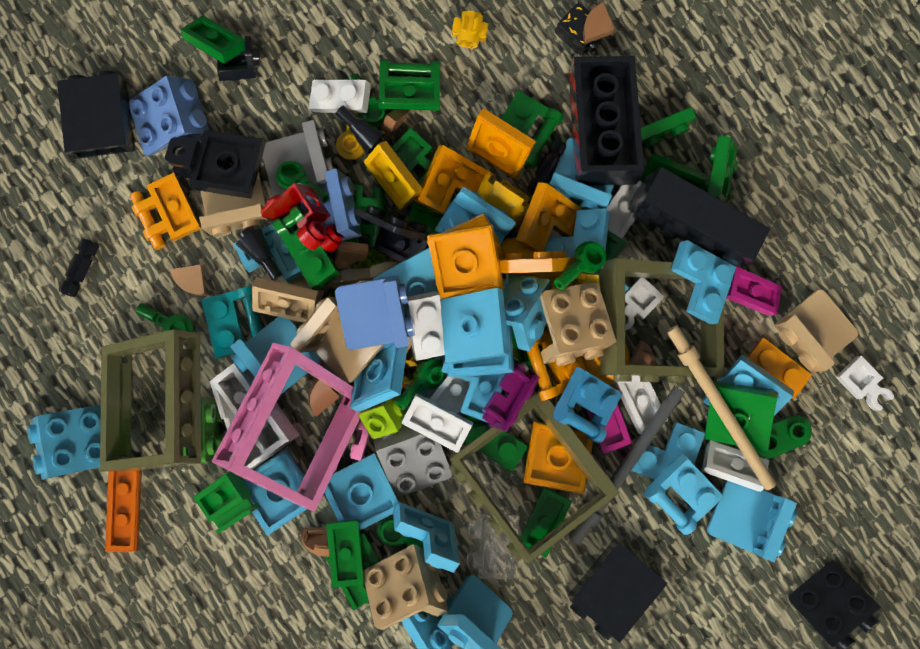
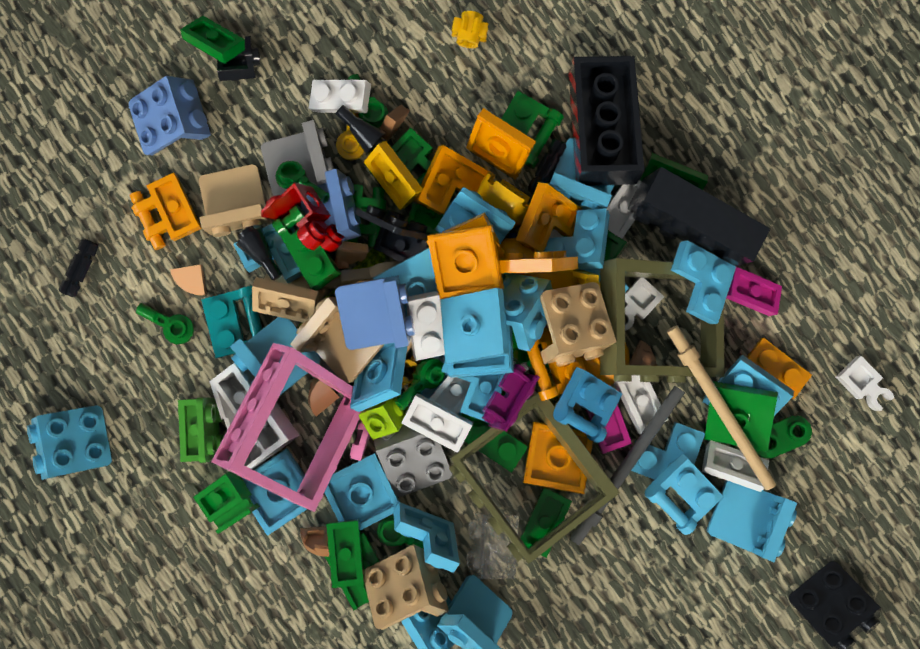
black brick [57,71,135,159] -> none
olive window [100,329,201,472] -> none
orange tile [105,457,142,552] -> none
black plate [165,130,265,199] -> none
green plate [379,59,440,111] -> none
green plate [554,241,606,290] -> none
black brick [555,2,603,57] -> none
black brick [568,539,668,643] -> none
medium nougat tile [583,2,615,44] -> none
green plate [641,107,696,149] -> none
green plate [705,136,738,204] -> none
tan bracket [773,289,858,372] -> none

